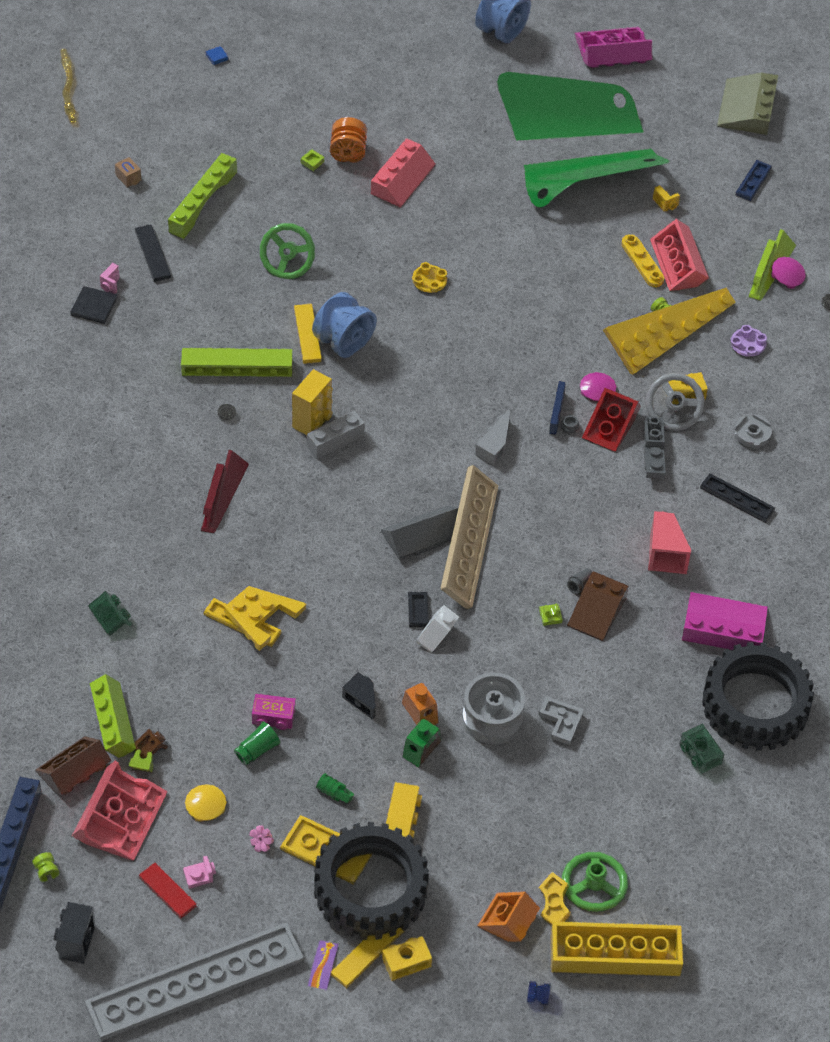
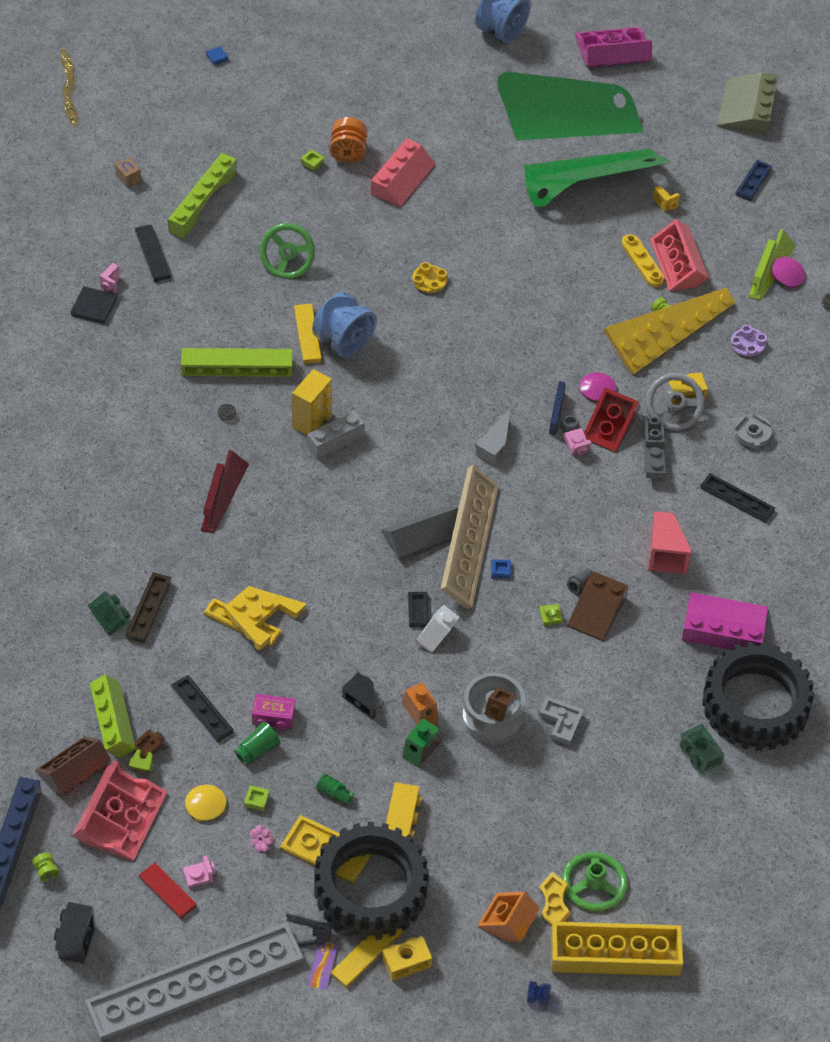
none -> dark brown plate [126,572,171,643]
none -> black tile [172,675,234,742]
none -> lime plate [244,785,270,811]
none -> black plant [286,913,332,947]
none -> reddish brown bracket [484,687,516,722]
none -> blue tile [491,559,511,579]
none -> bright pink bracket [563,428,592,455]

